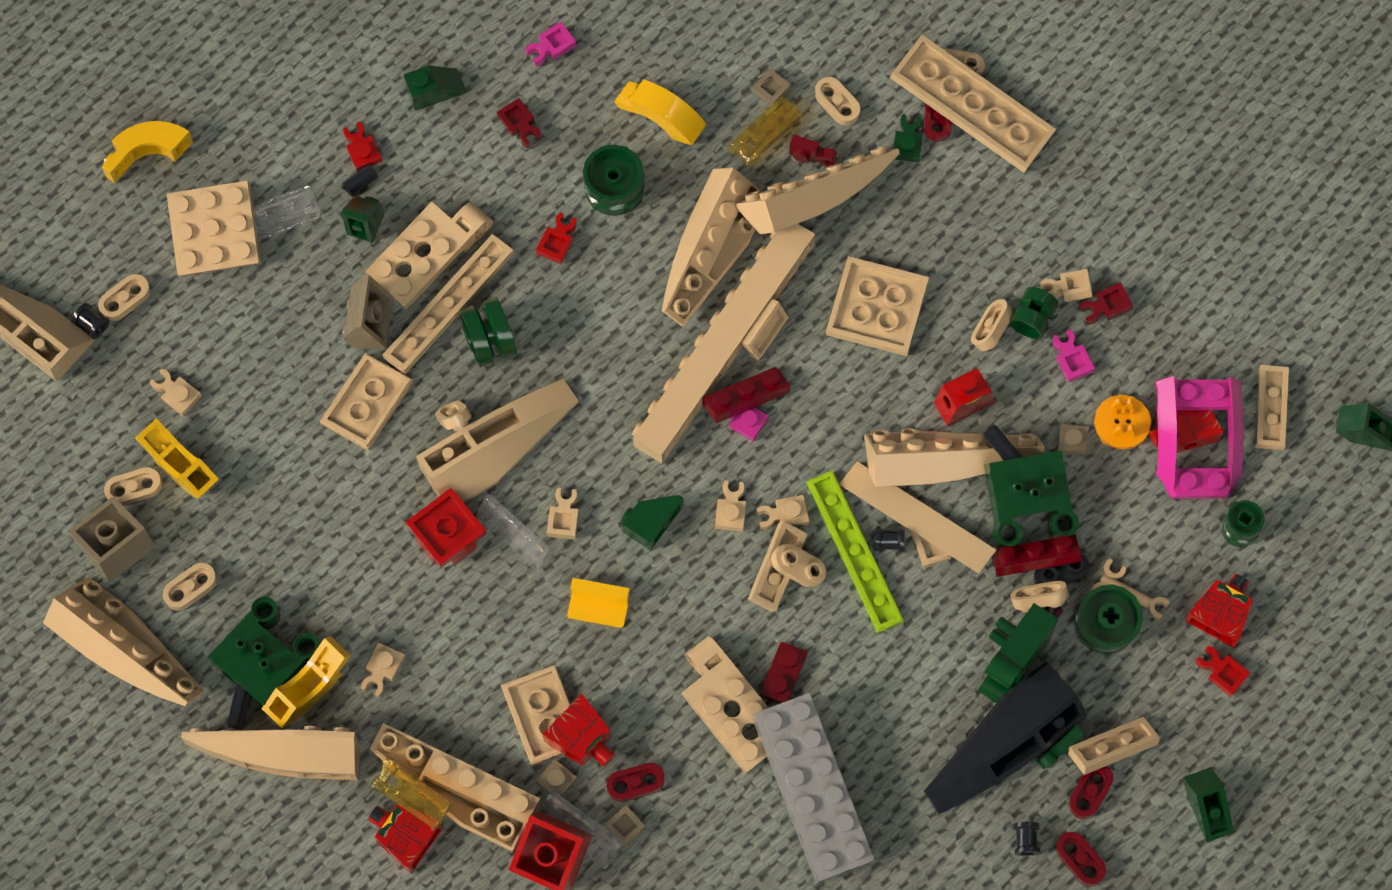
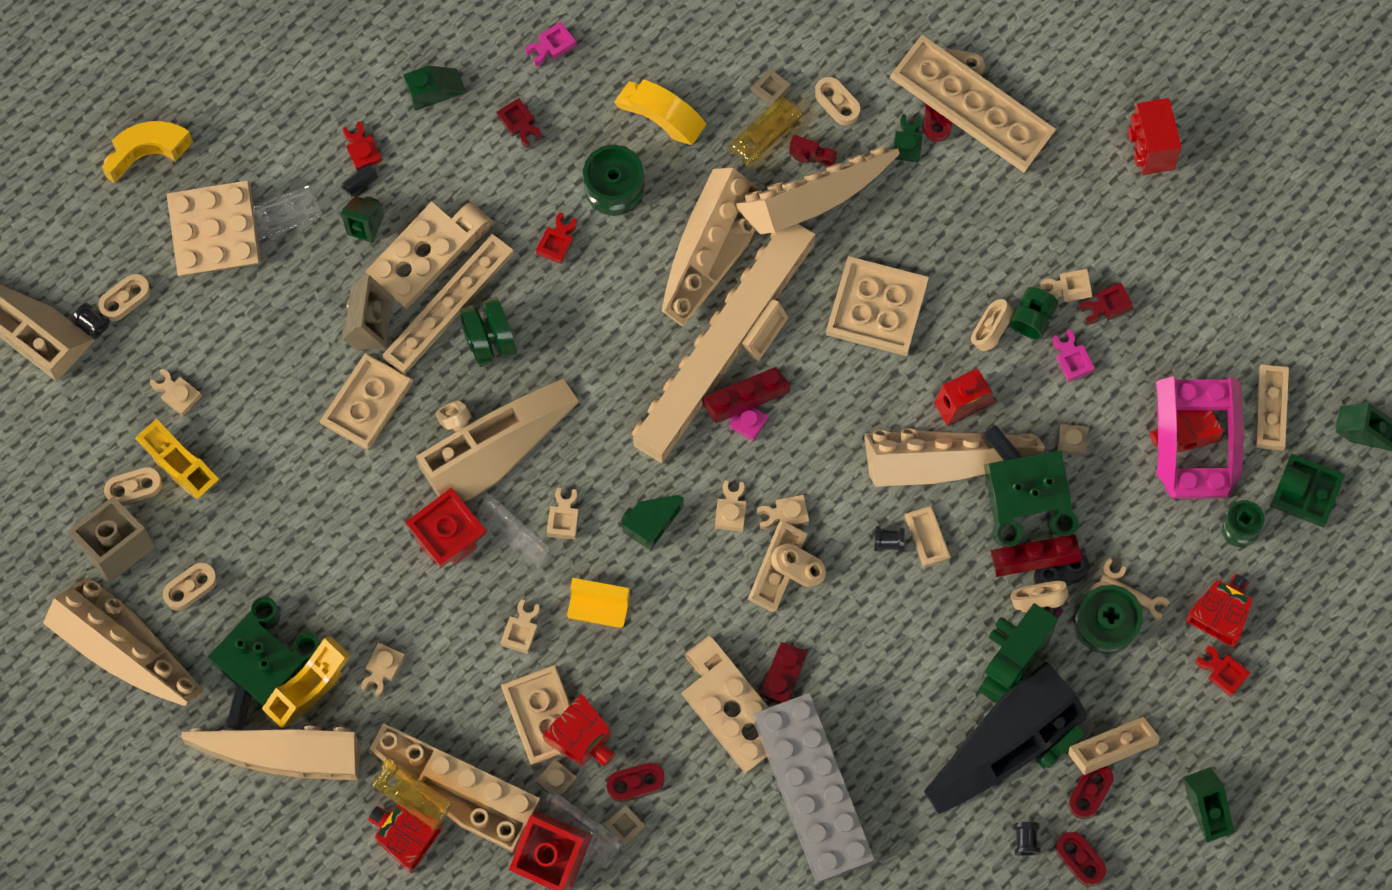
lime tile [806,470,904,634] -> none
tan sticker [839,462,996,574] -> none
light orange plate [1094,395,1151,450] -> none
none -> tan plate [500,599,540,654]
none -> red brick [1127,98,1182,175]
none -> dark green plate [1270,453,1345,528]

